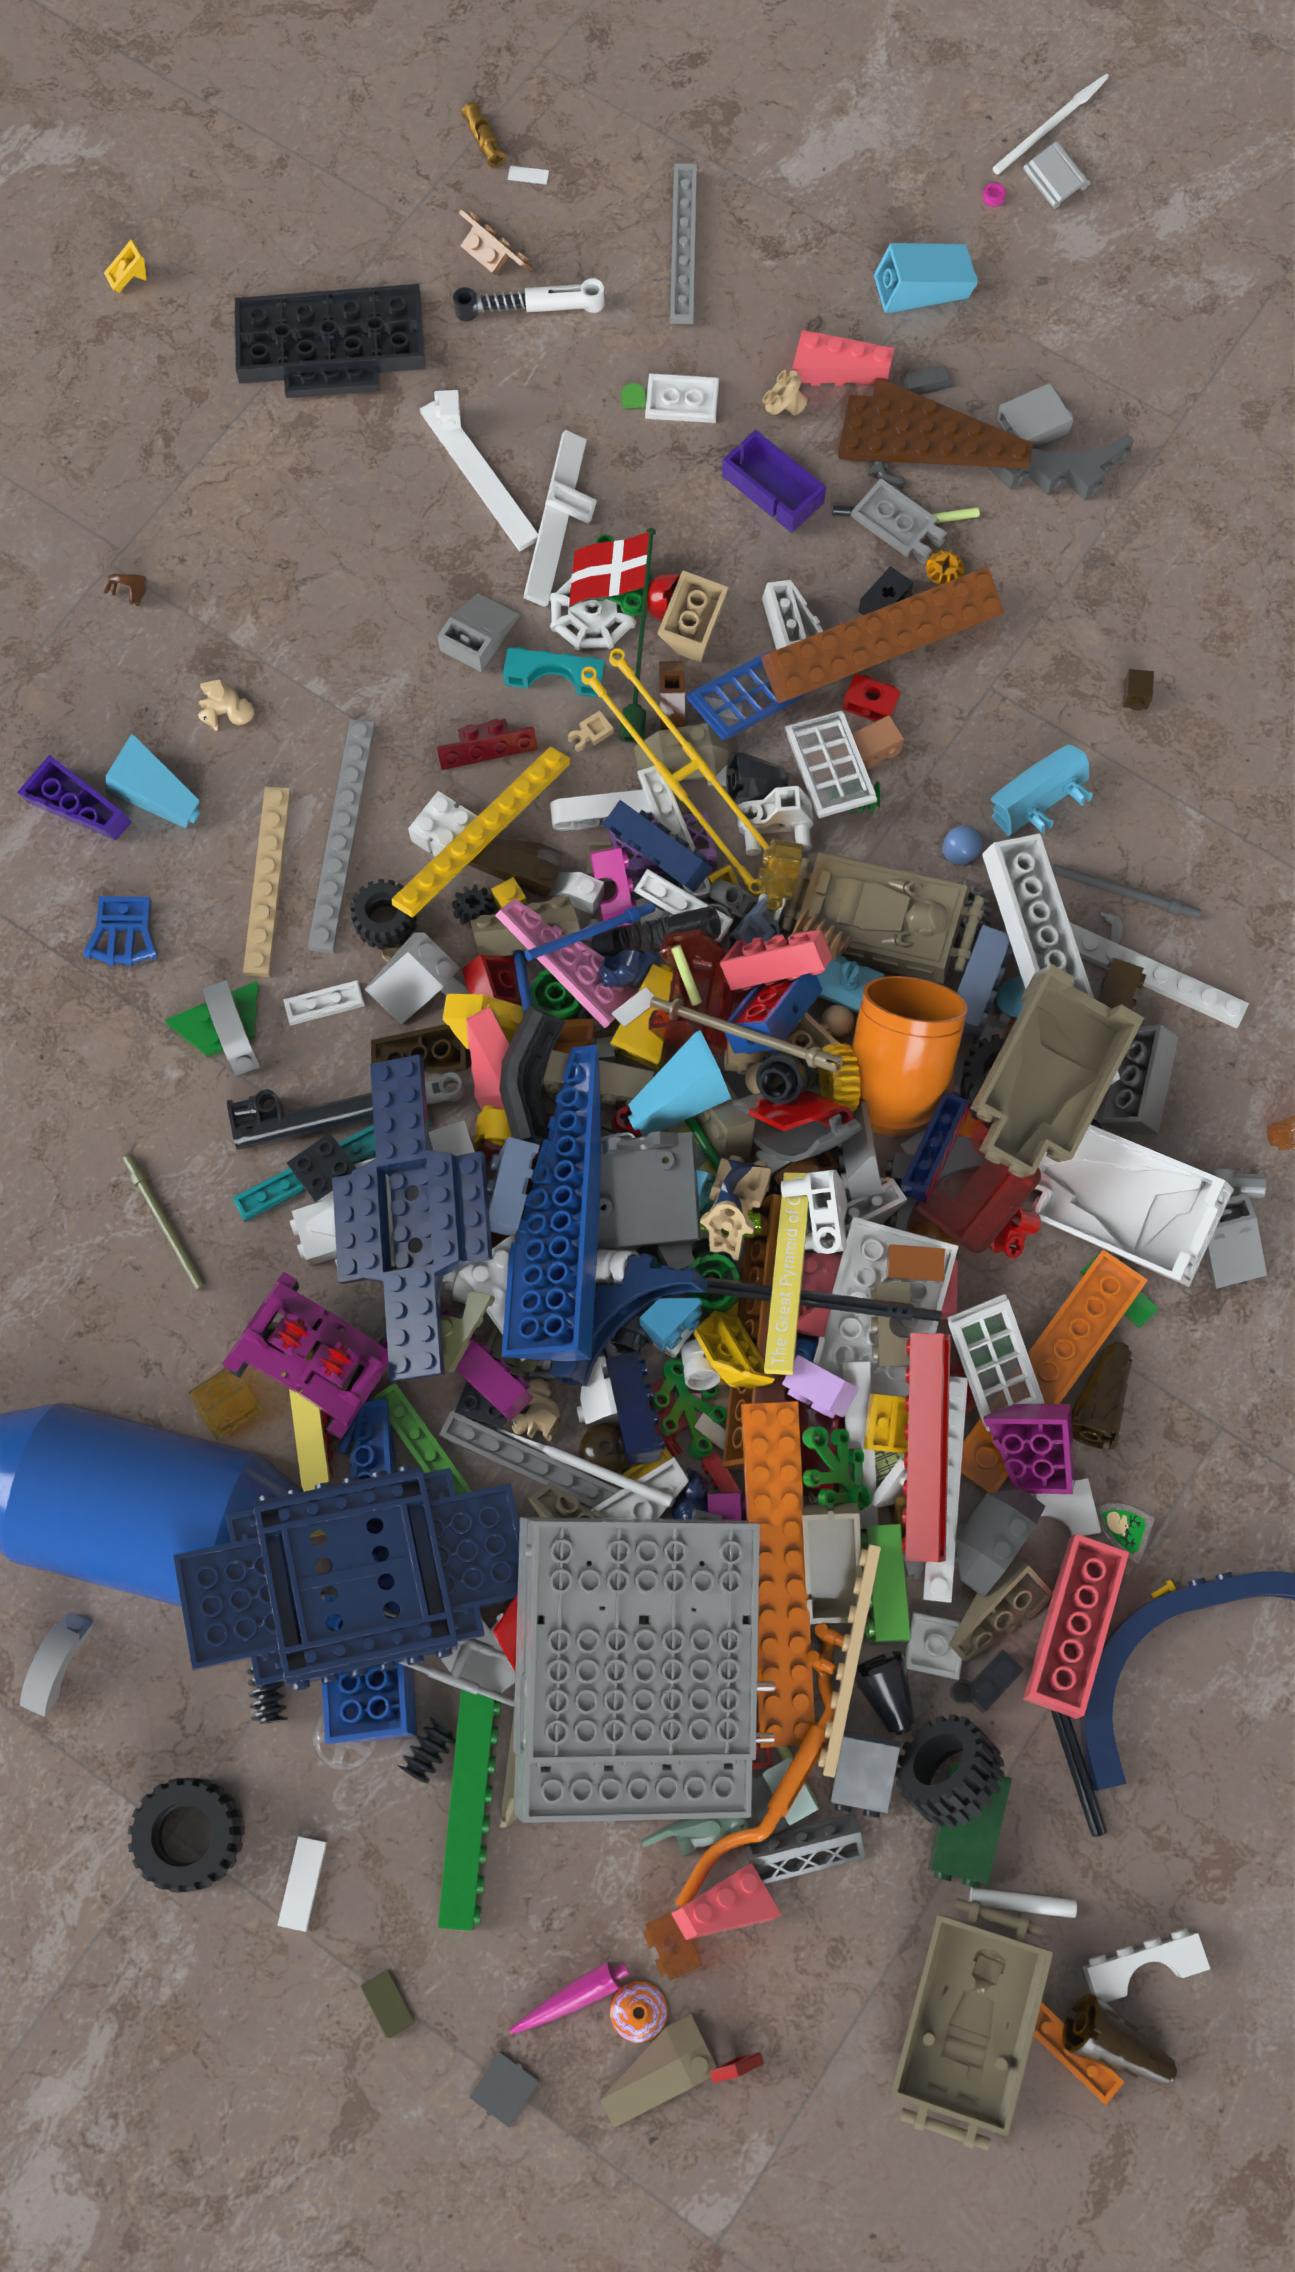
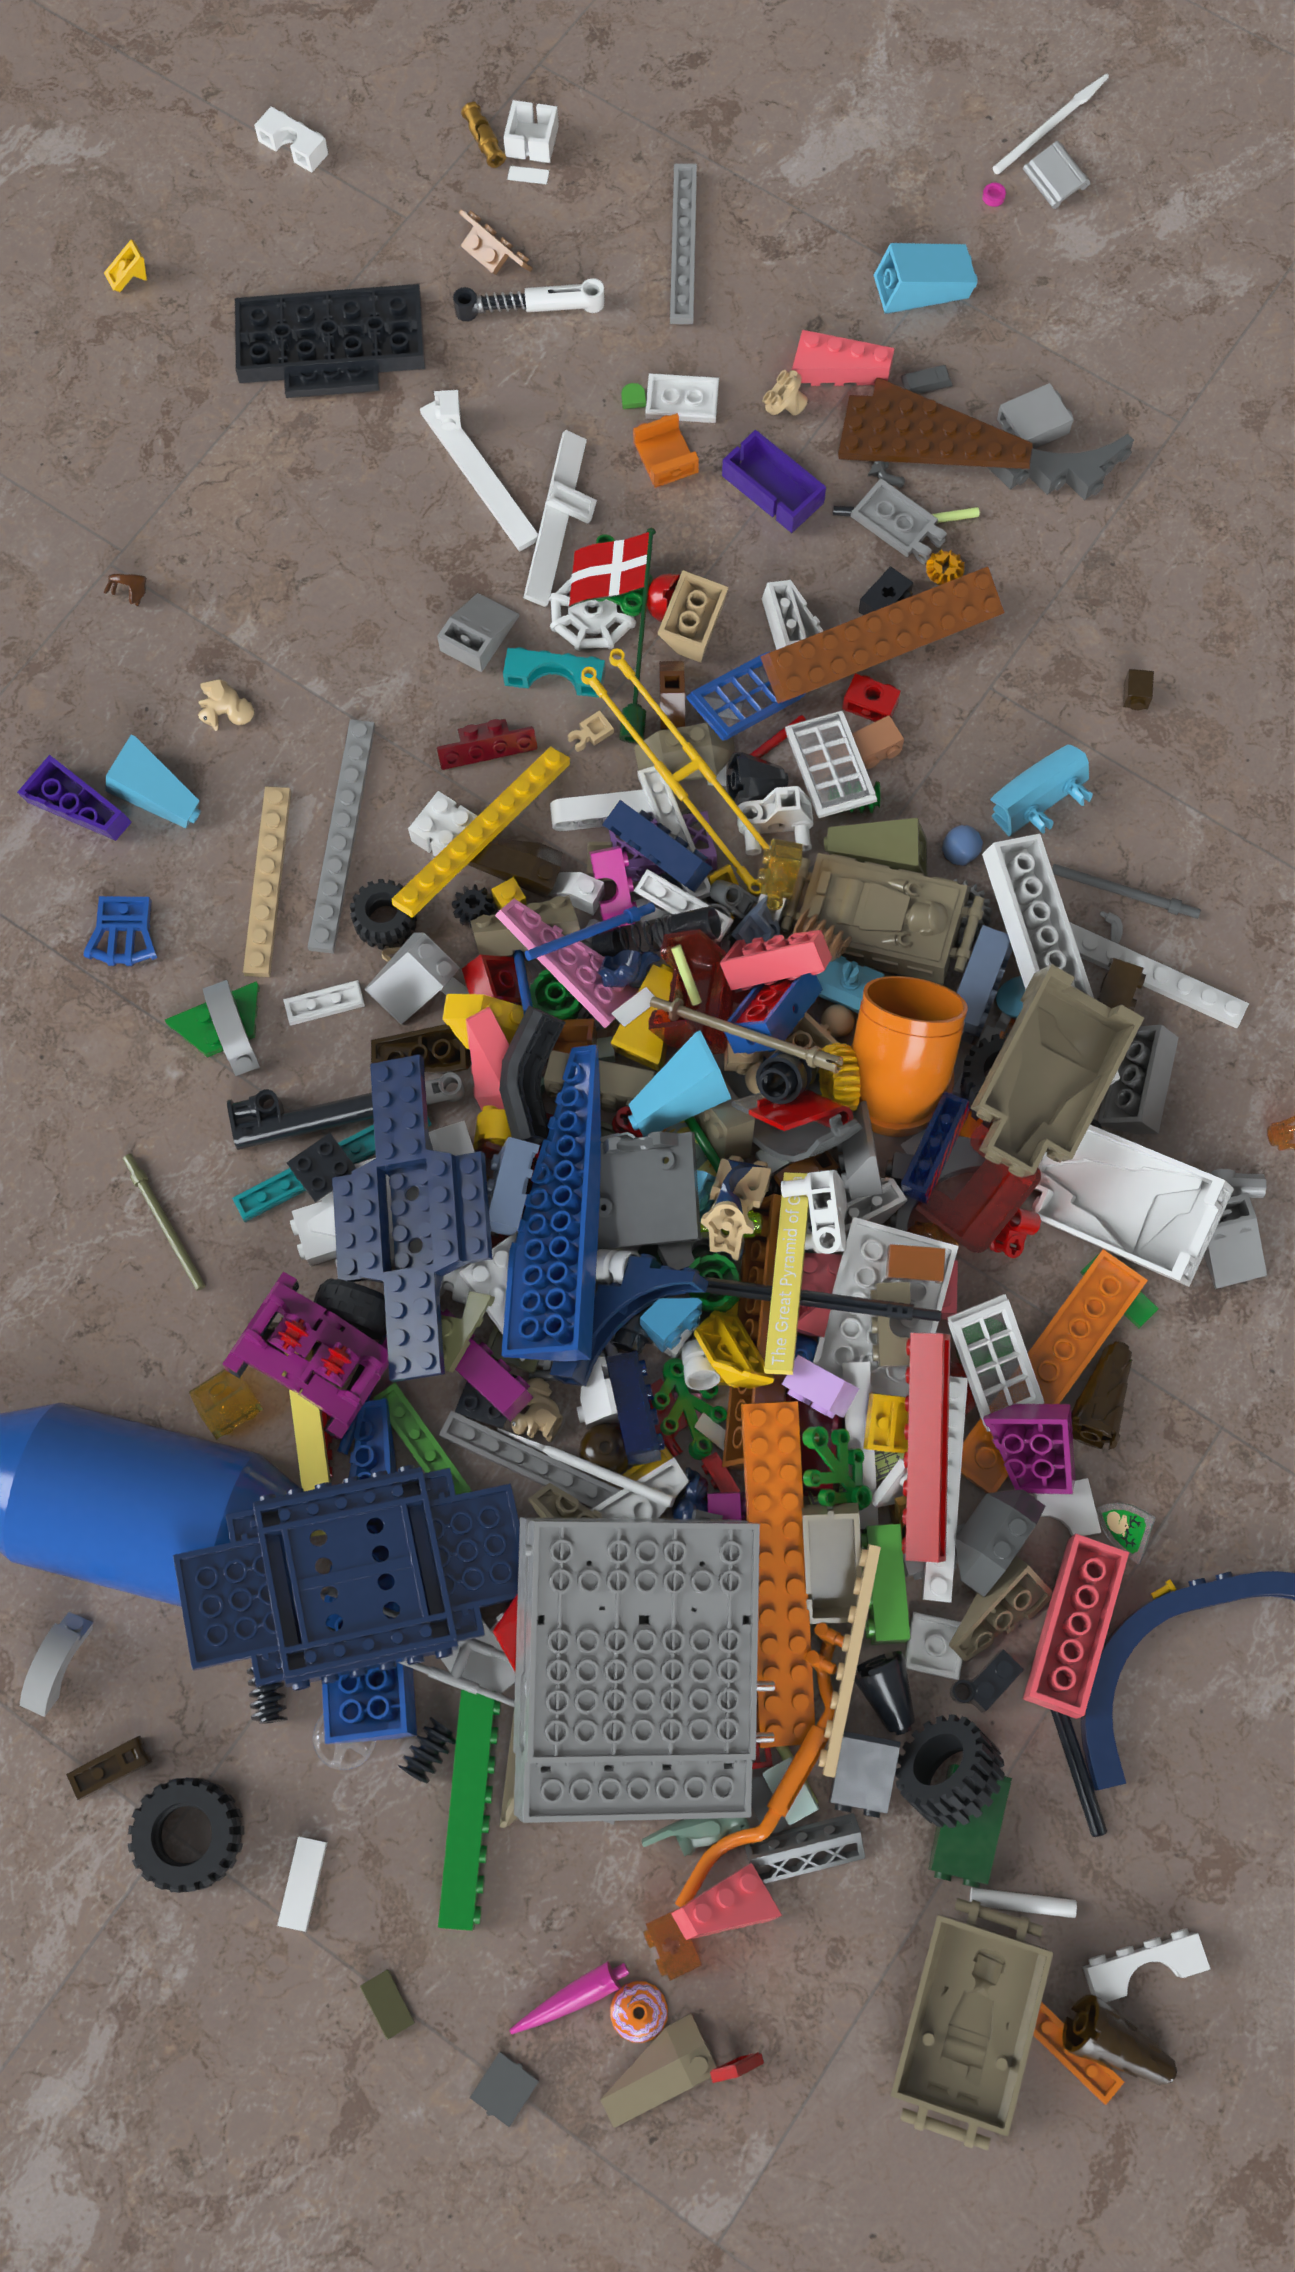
none -> dark brown plate [66,1736,152,1800]
none -> white arch [255,107,328,172]
none -> black tyre [314,1278,387,1339]
none -> white piece [504,100,559,163]
none -> orange panel [633,413,699,488]
none -> red bar [749,715,807,758]
none -> olive slope [824,818,927,877]

